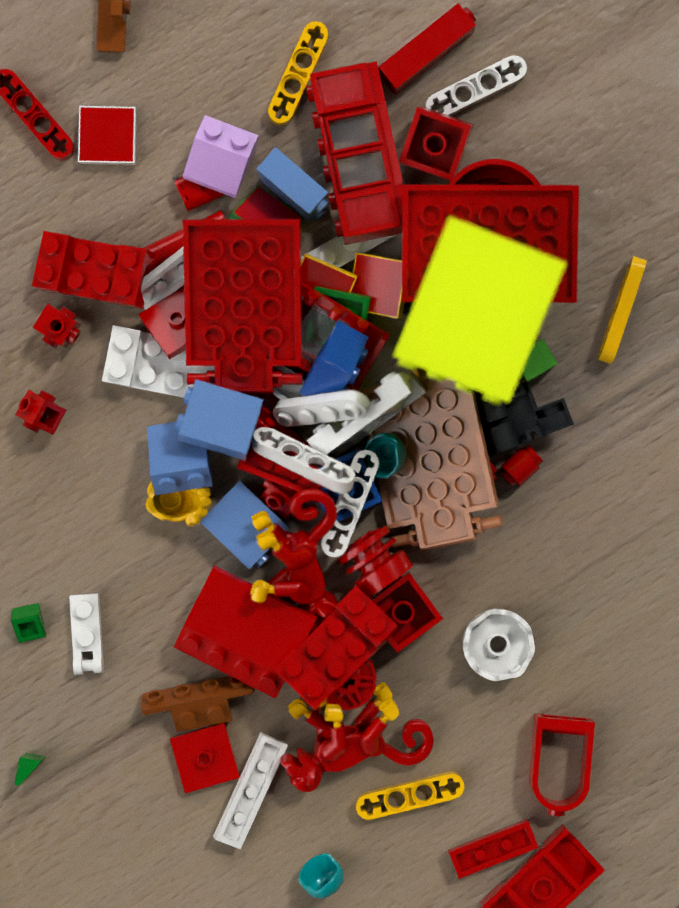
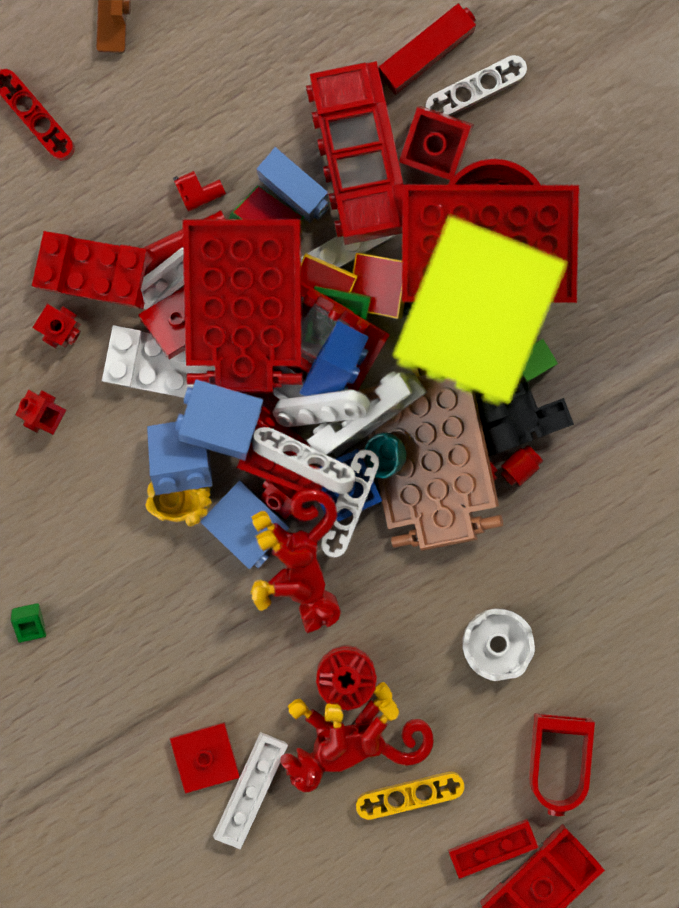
green slope [14,753,46,786] -> none
white plate [69,593,104,675] -> none
red tile [78,106,137,165] -> none
dark orange bracket [141,676,255,732] -> none
red slope [174,565,317,699] -> none
lavender slope [183,115,258,198] -> none
yellow beam [268,21,328,126] -> none
red piece [274,586,399,712] -> none
teal hair [298,853,344,899] -> none
red wheel [337,525,414,597] -> none
red brick [370,571,443,653] -> none
yellow beam [597,256,647,364] -> none

